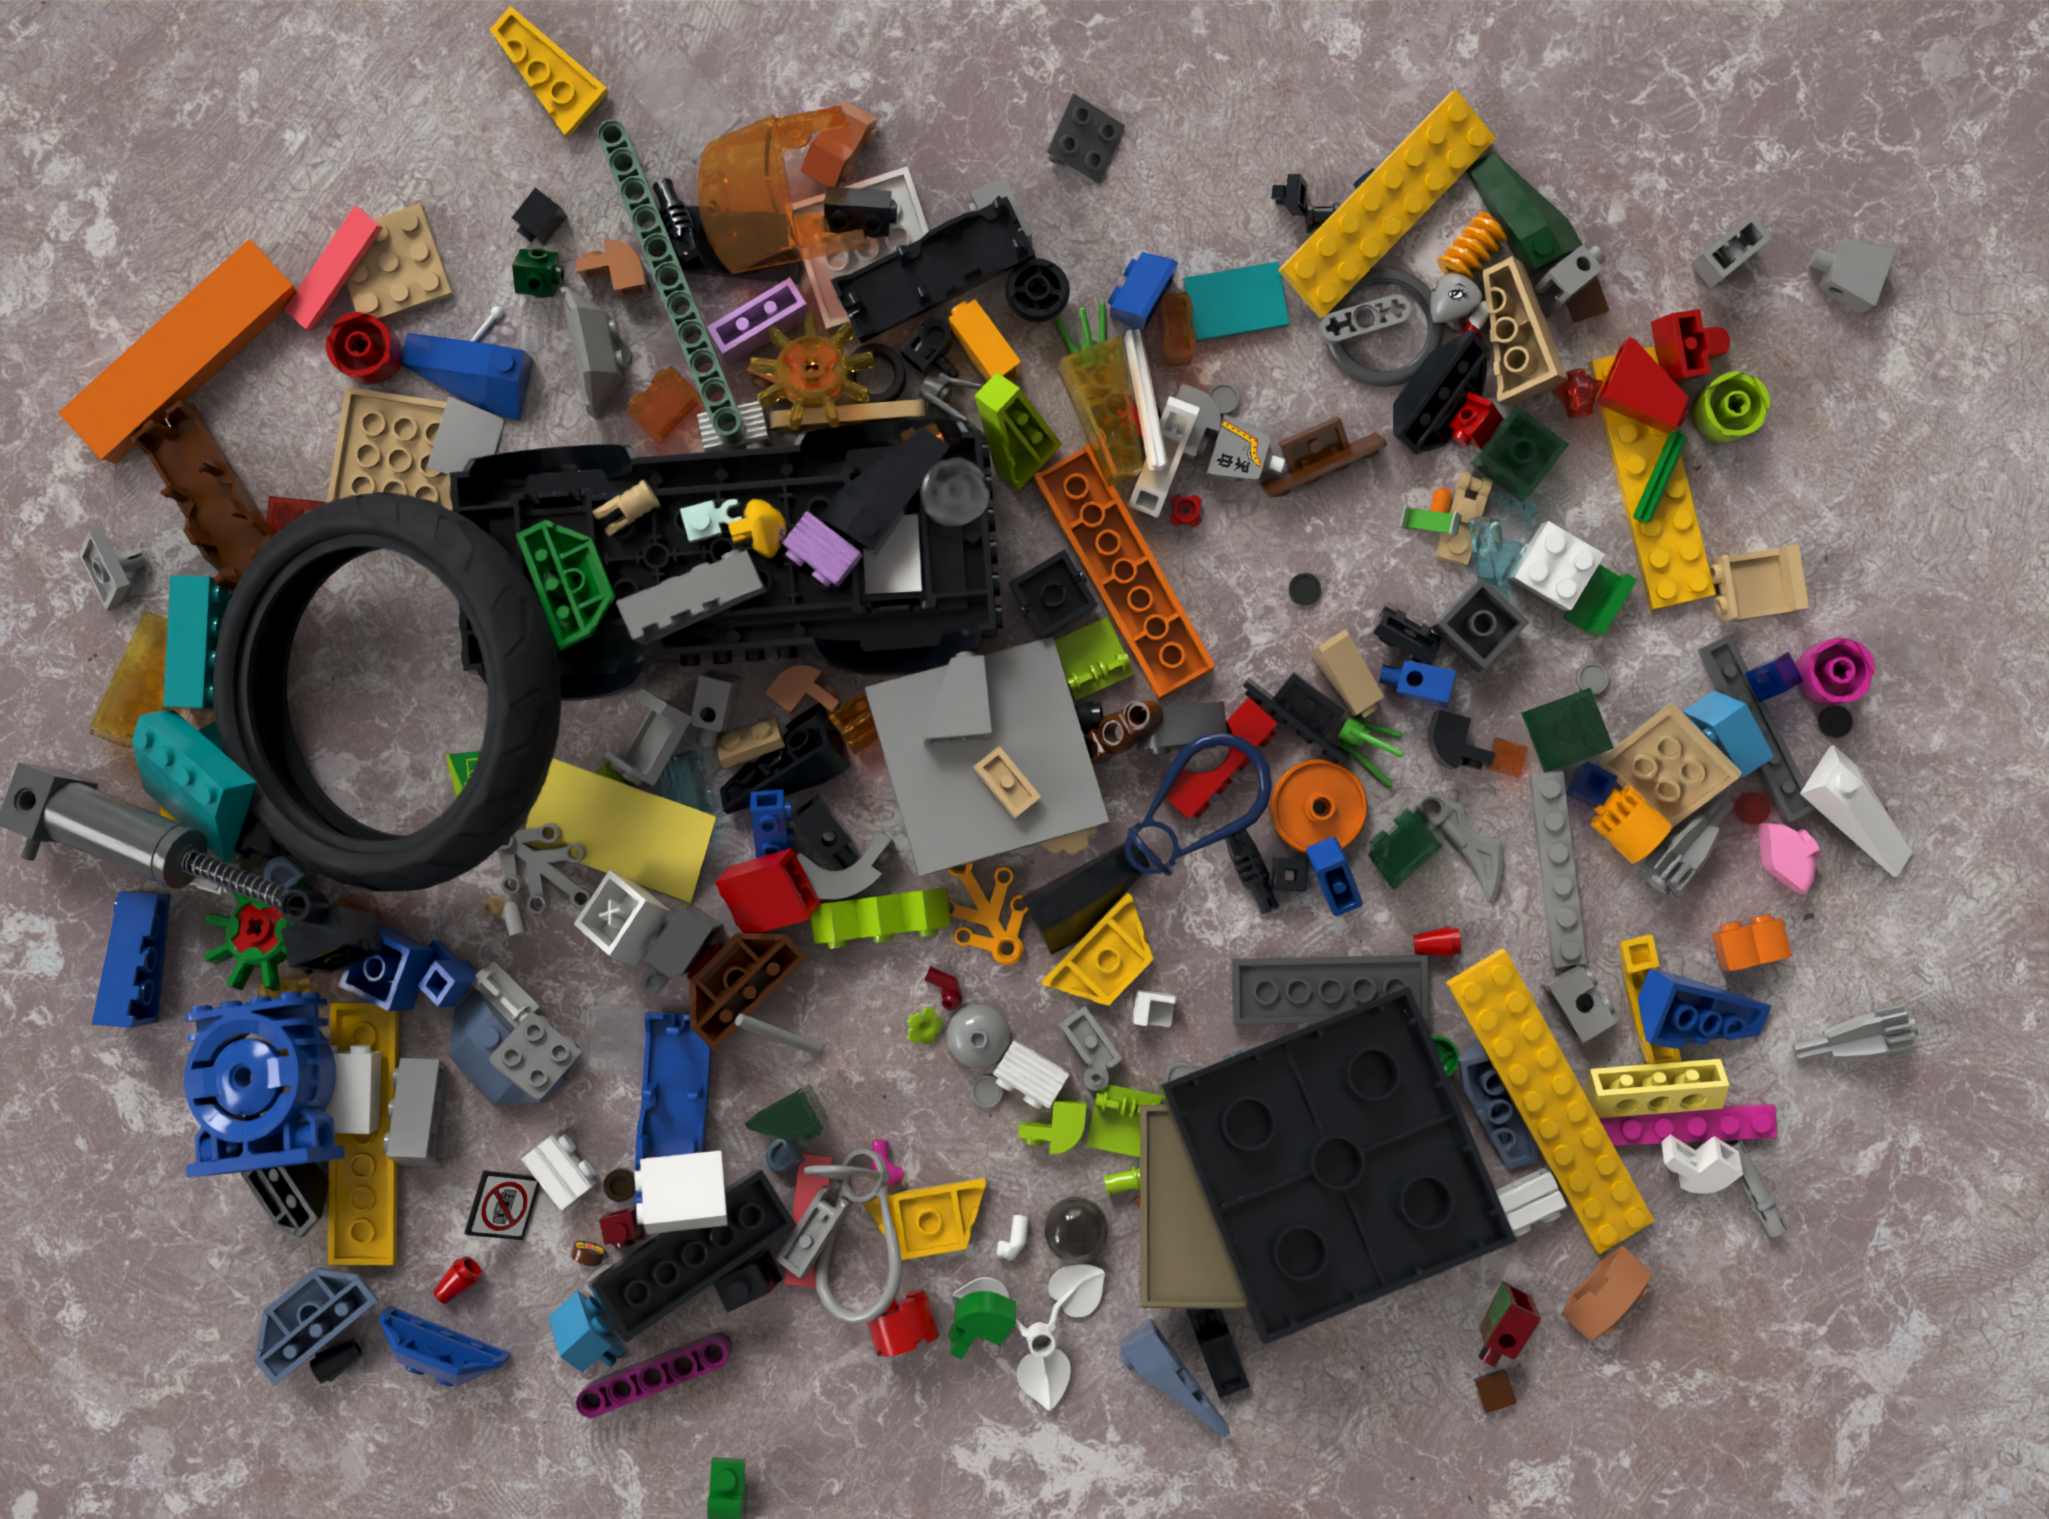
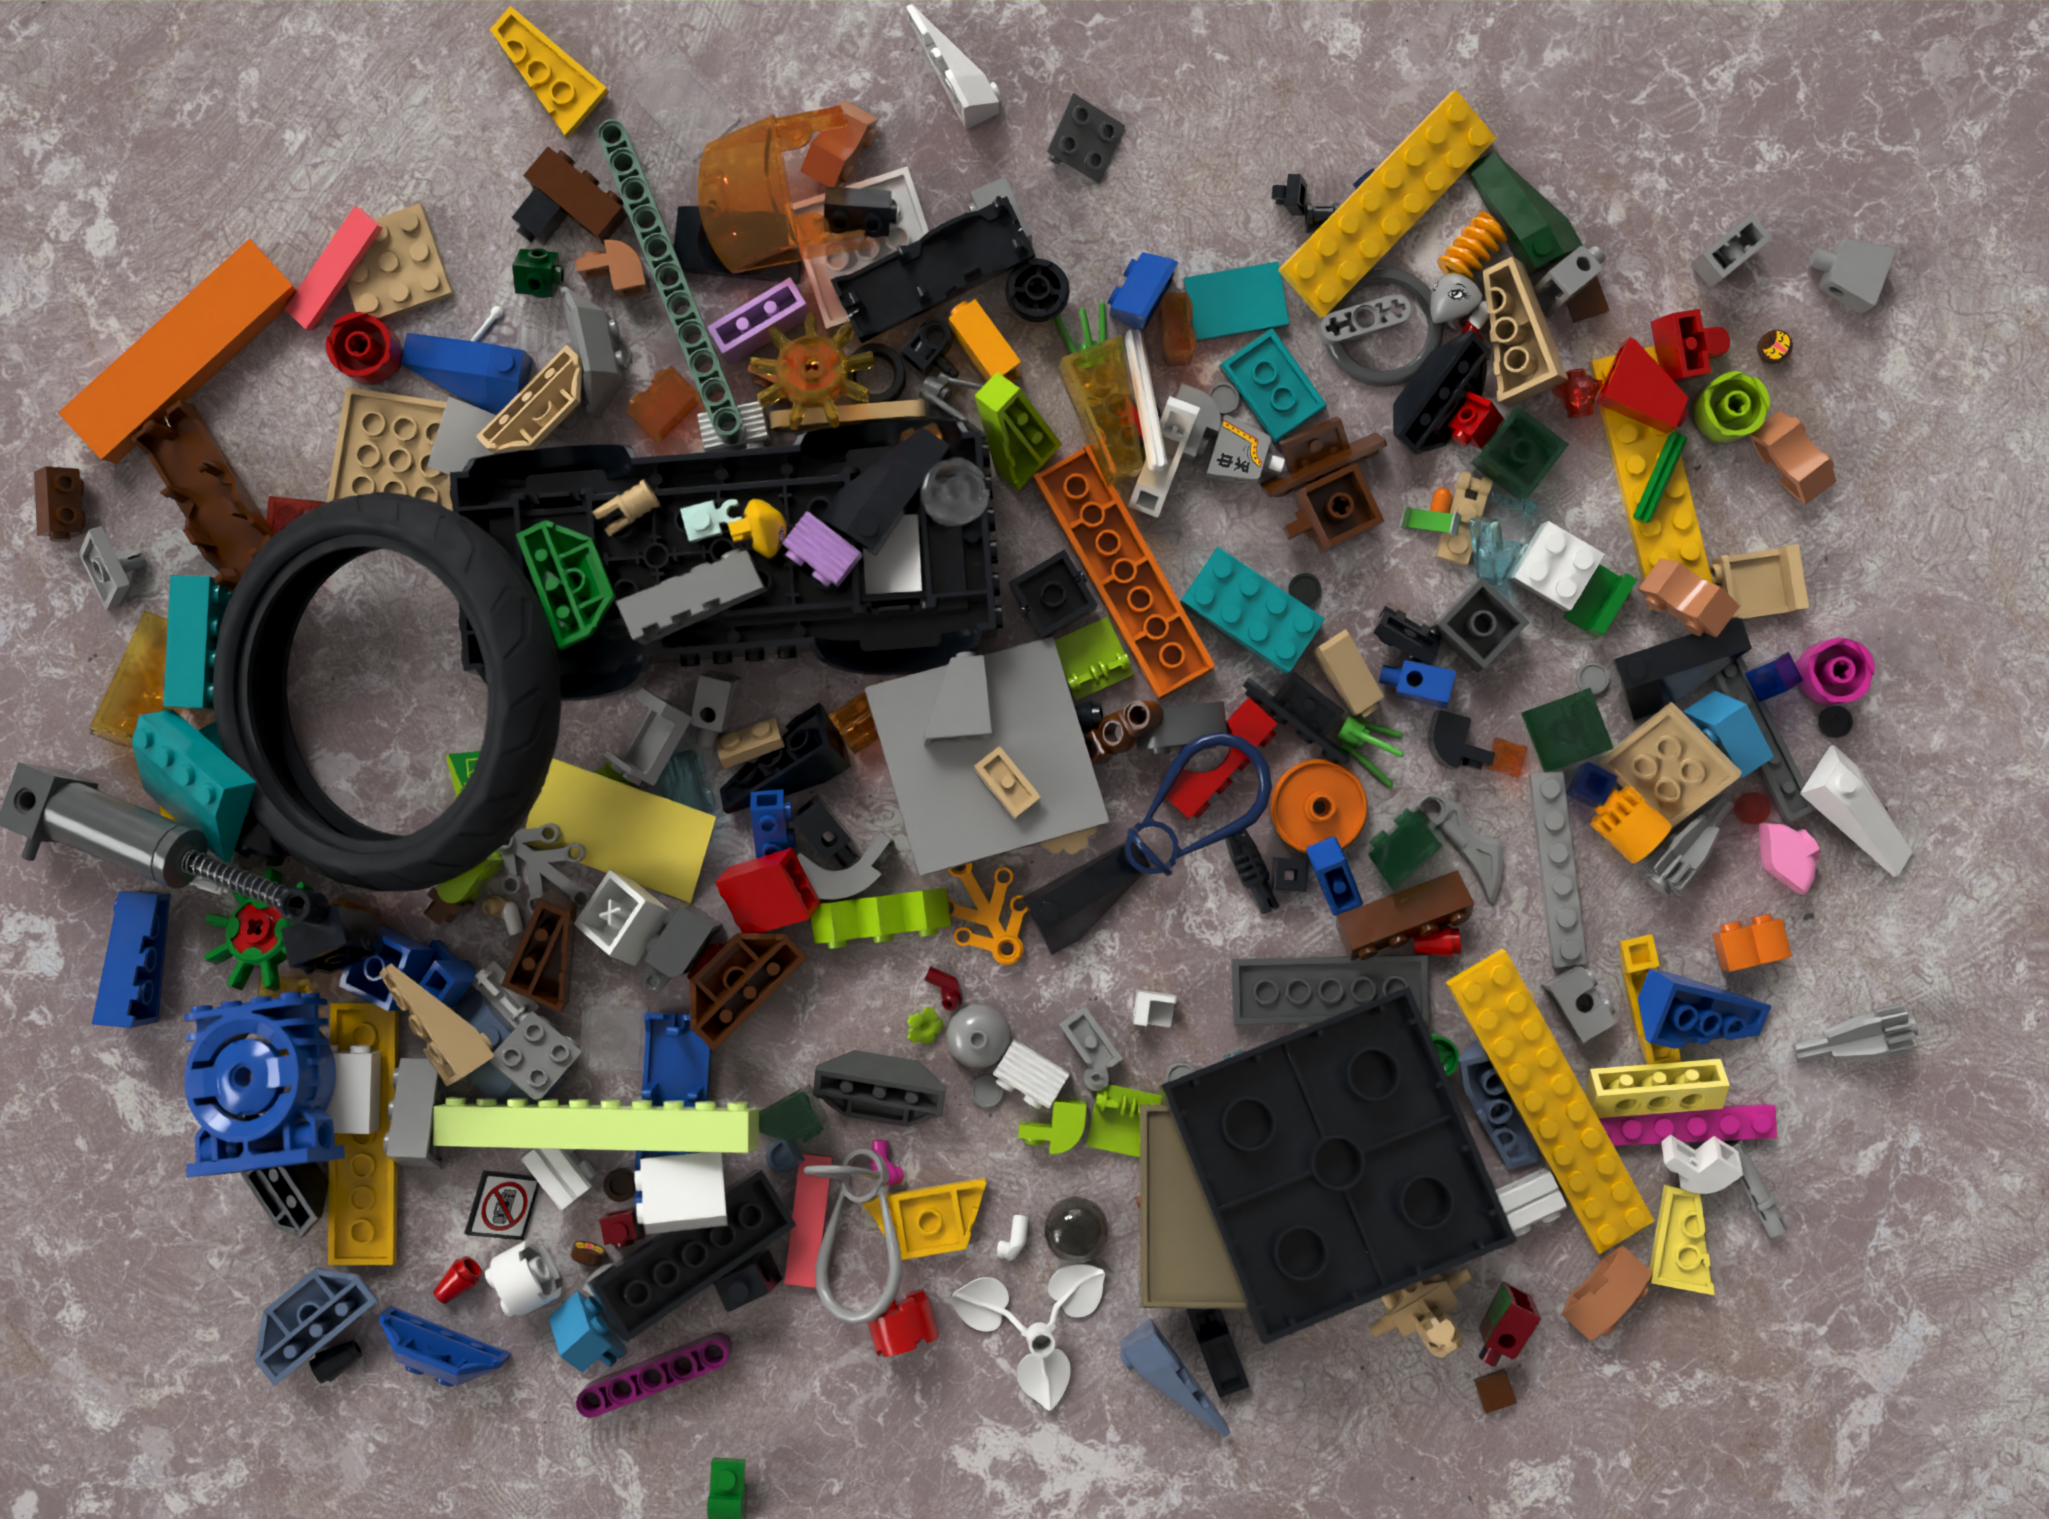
sand blue tile [263,856,306,888] -> none
black hinge [653,178,701,262] -> none
light grey bar [735,1013,822,1056] -> none
nougat brick [764,665,842,715] -> none
light grey hinge [775,1185,851,1279] -> none
green brick [948,1291,1016,1359] -> none
yellow wing [1041,892,1154,1006] -> none
lime pin [1104,1166,1140,1196] -> none
red plate [1170,495,1202,527] -> none
none -> reddish brown brick [34,466,86,542]
none -> tan wedge [379,964,494,1087]
none -> lime hips [424,851,503,925]
none -> yellowish green brick [433,1097,759,1153]
none -> tan wedge [476,345,582,453]
none -> white brick [485,1238,561,1317]
none -> reddish brown wedge [501,890,578,1013]
none -> reddish brown brick [523,146,628,245]
none -> dark grey wedge [813,1050,947,1127]
none -> white wedge [906,4,1002,130]
none -> teal brick [1180,546,1325,676]
none -> teal tile [1219,328,1328,444]
none -> reddish brown hinge [1283,463,1385,554]
none -> reddish brown brick [1336,870,1474,961]
none -> tan piece [1368,1268,1472,1358]
none -> black wedge [1613,618,1752,720]
none -> nougat brick [1638,558,1740,637]
none -> light yellow wing [1648,1184,1715,1295]
none -> nougat brick [1749,411,1837,504]
none -> tile [1757,329,1793,364]

